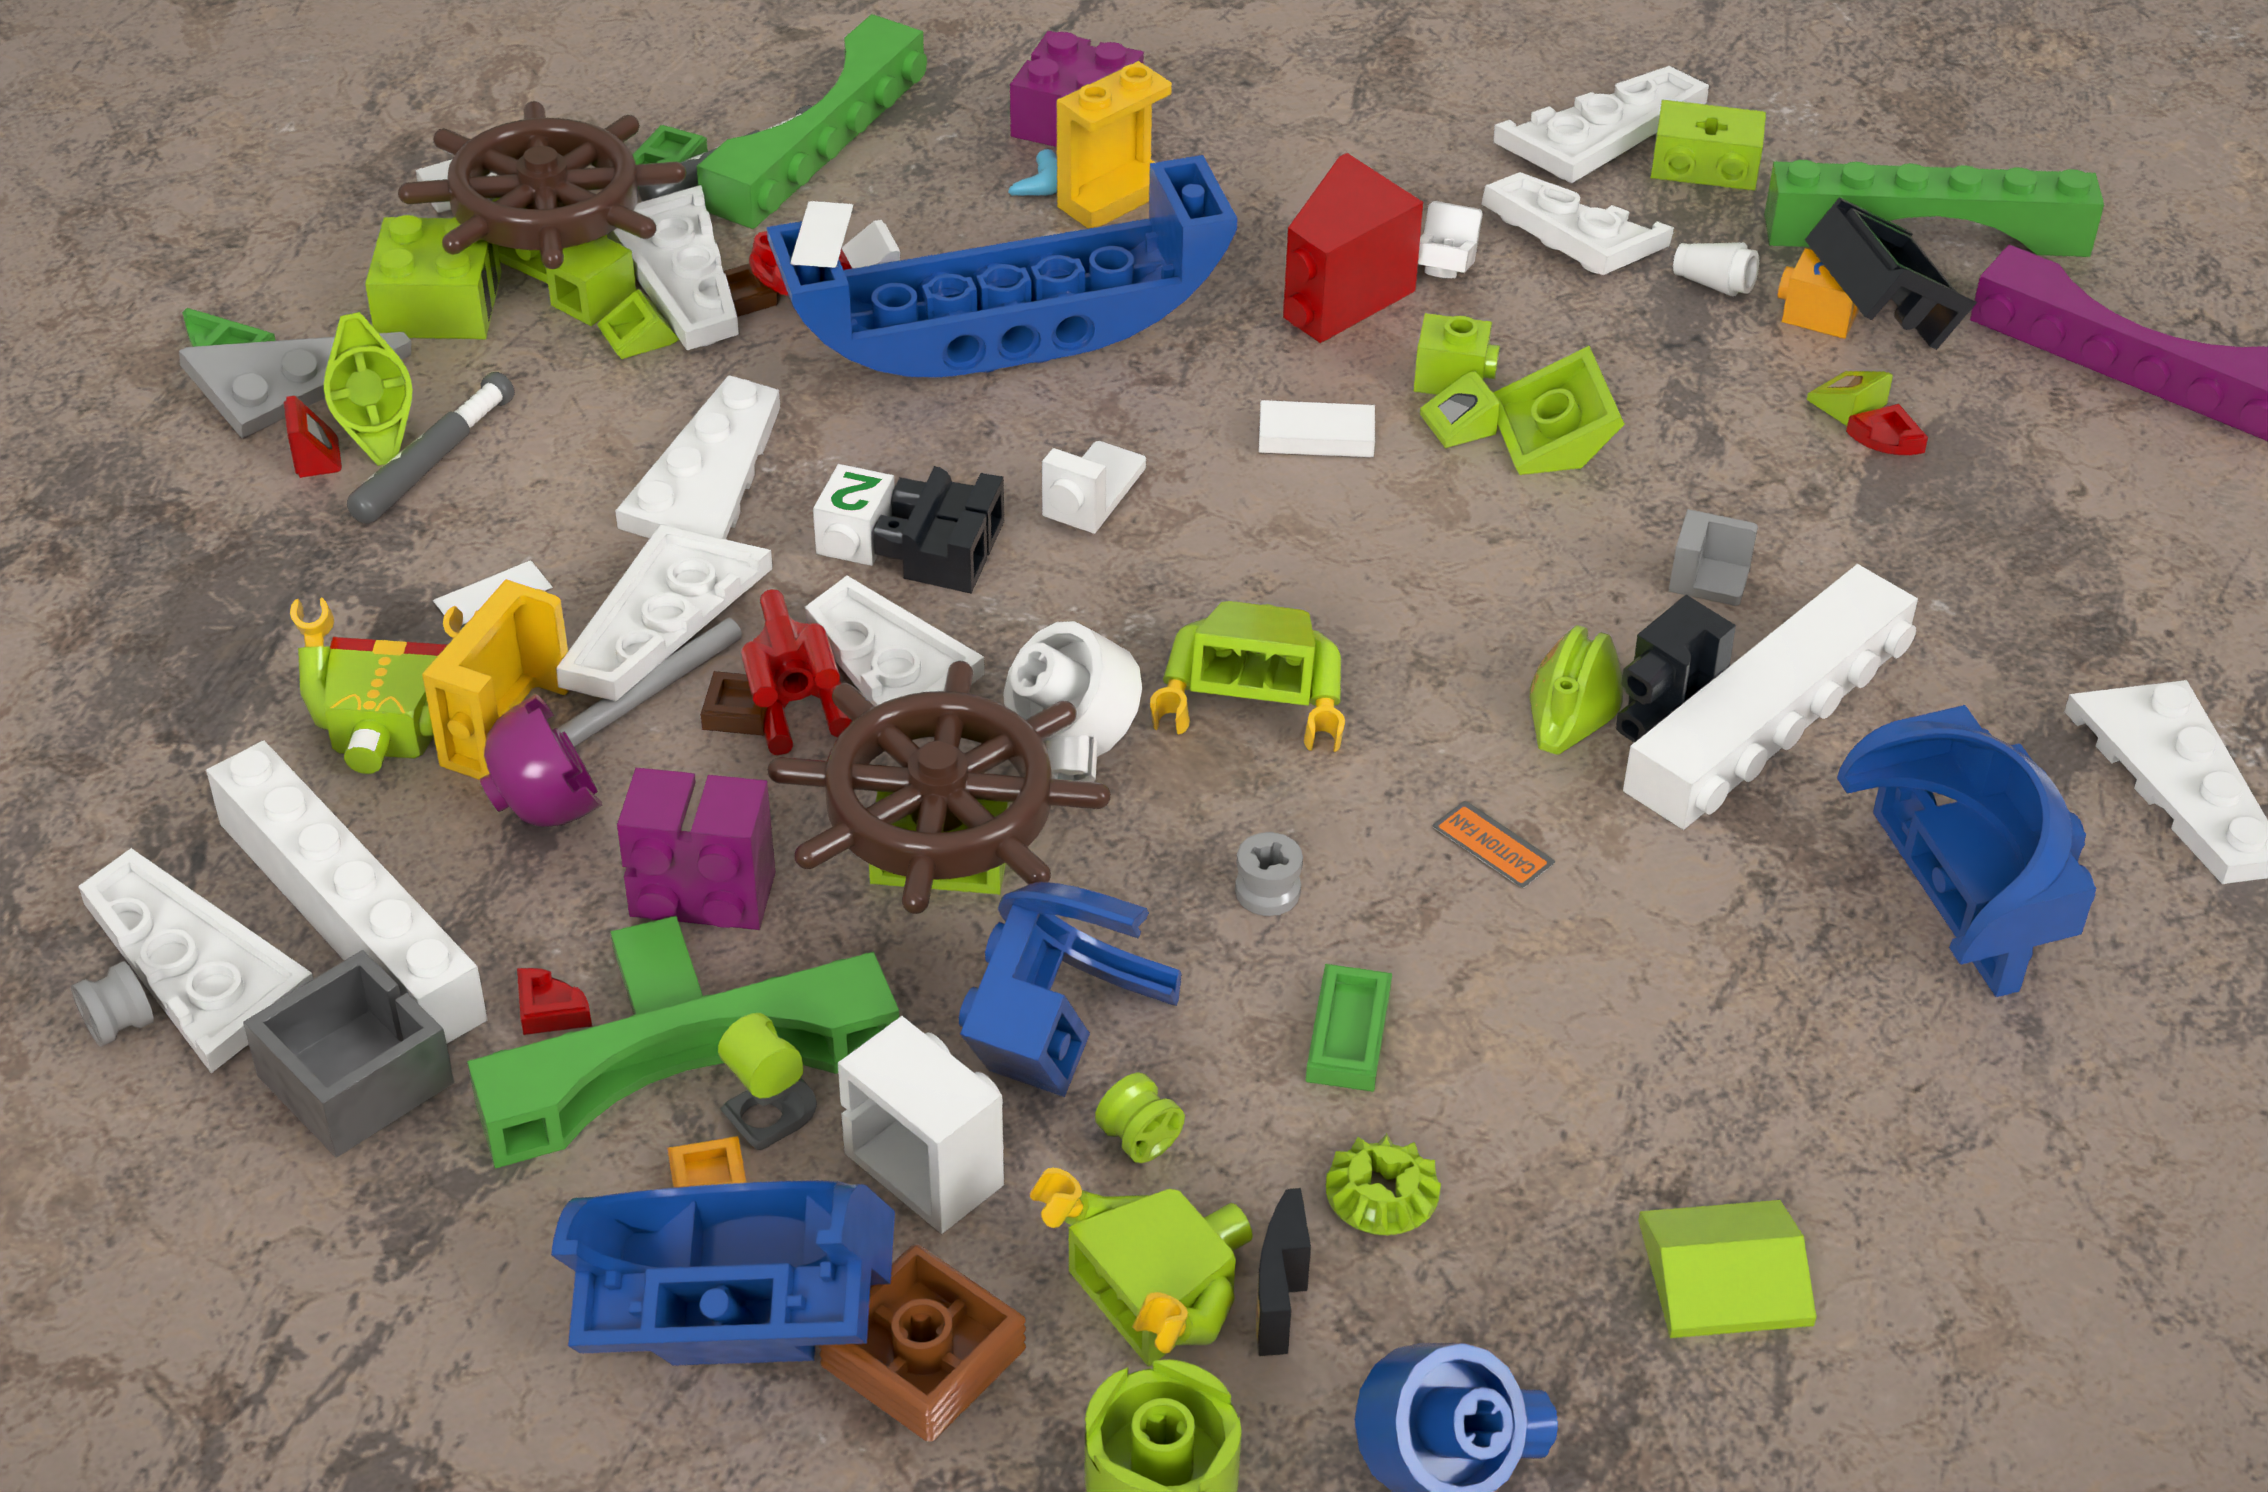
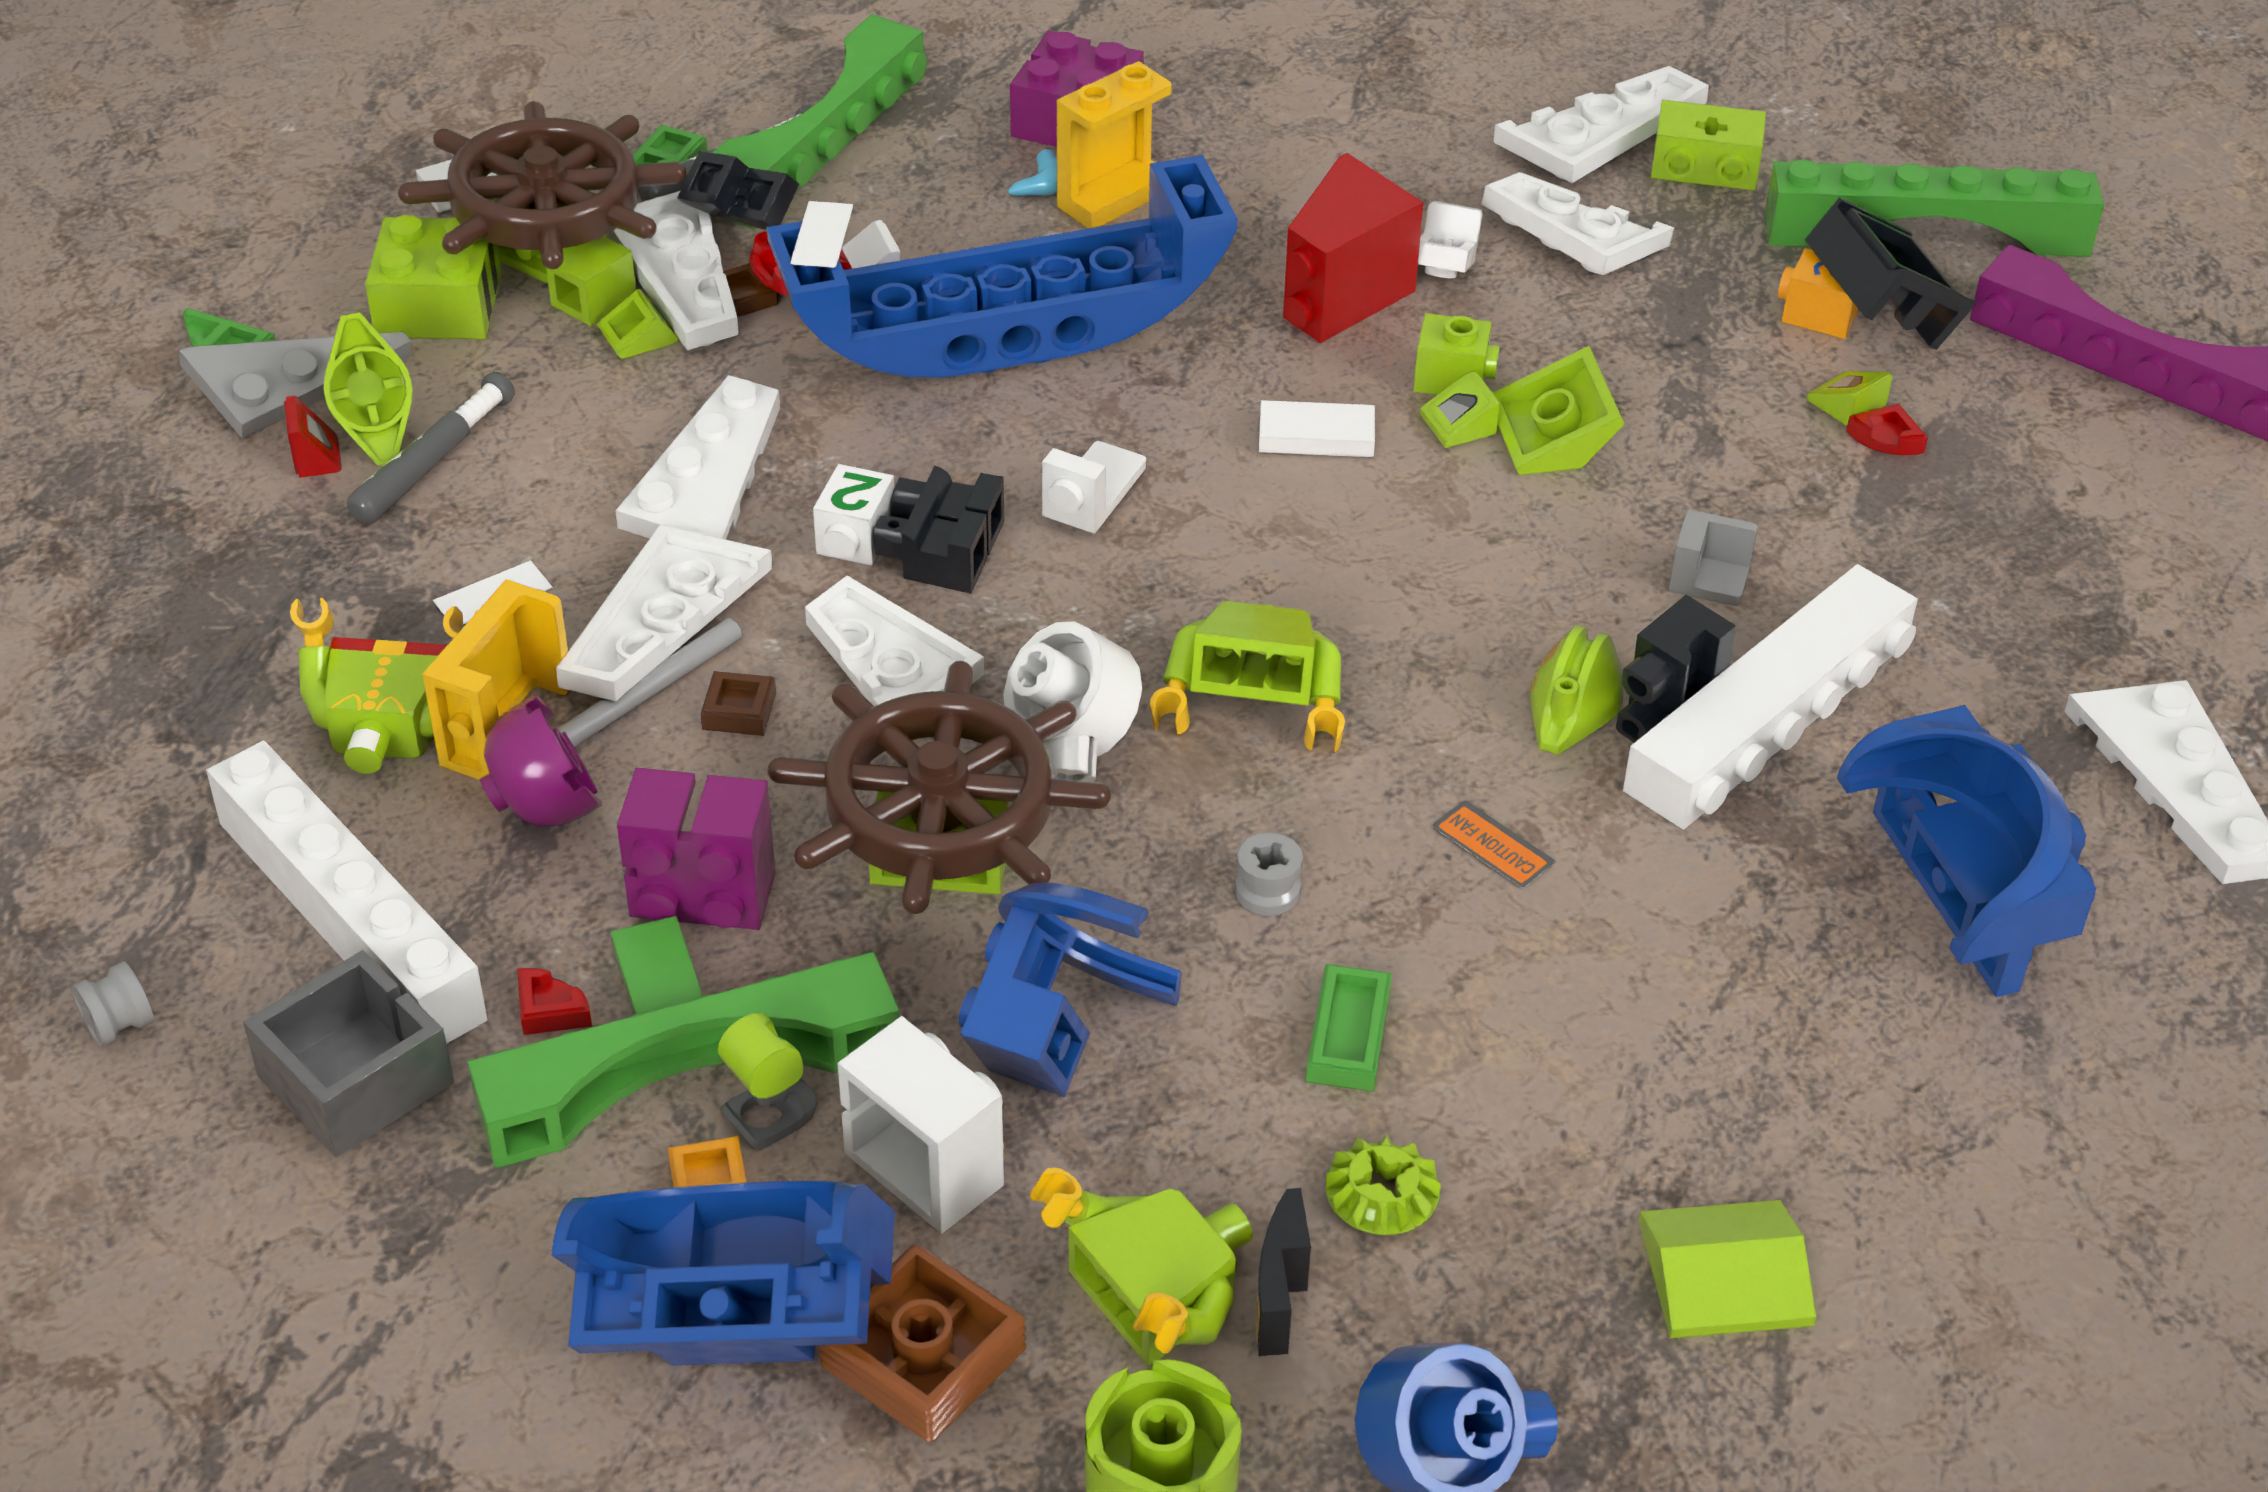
white wing [79,848,313,1073] -> none
red plant [741,589,853,756] -> none
lime wheel [1095,1072,1185,1163] -> none
white cone [1673,243,1759,297] -> none
none -> black slope [677,151,799,230]

